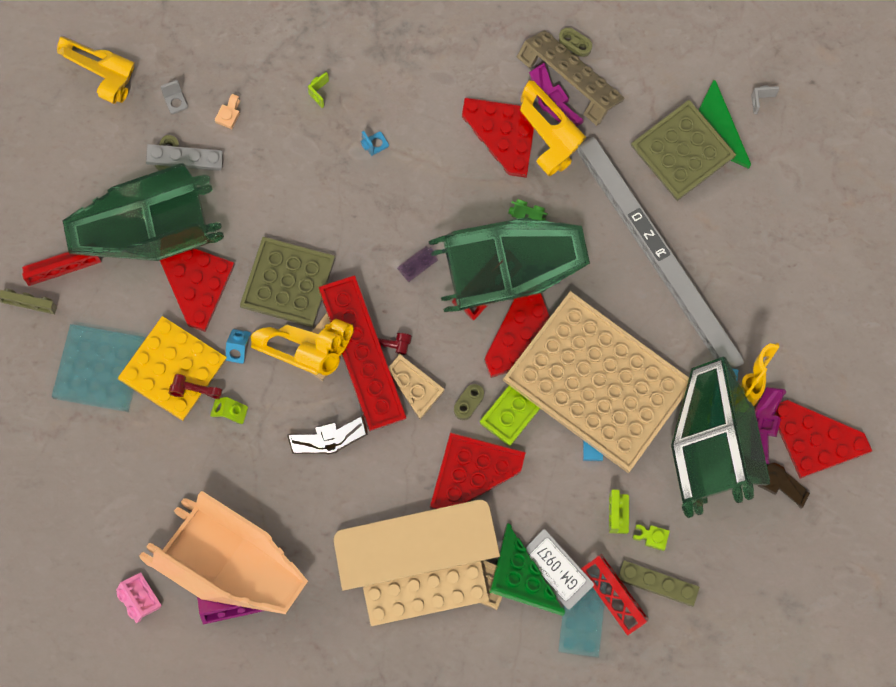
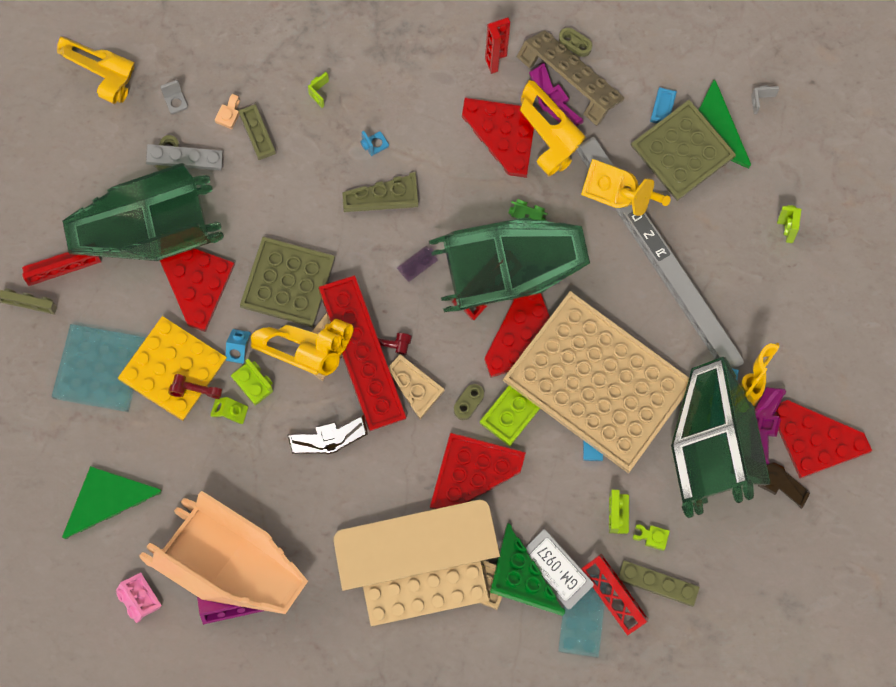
none -> green tile [62,466,162,539]
none -> lime bracket [231,359,273,406]
none -> olive plate [238,104,276,160]
none -> olive wing [342,172,418,212]
none -> red fence [485,17,510,74]
none -> yellow plate [581,159,671,216]
none -> dark azure tile [650,87,677,123]
none -> lime bracket [777,205,802,243]

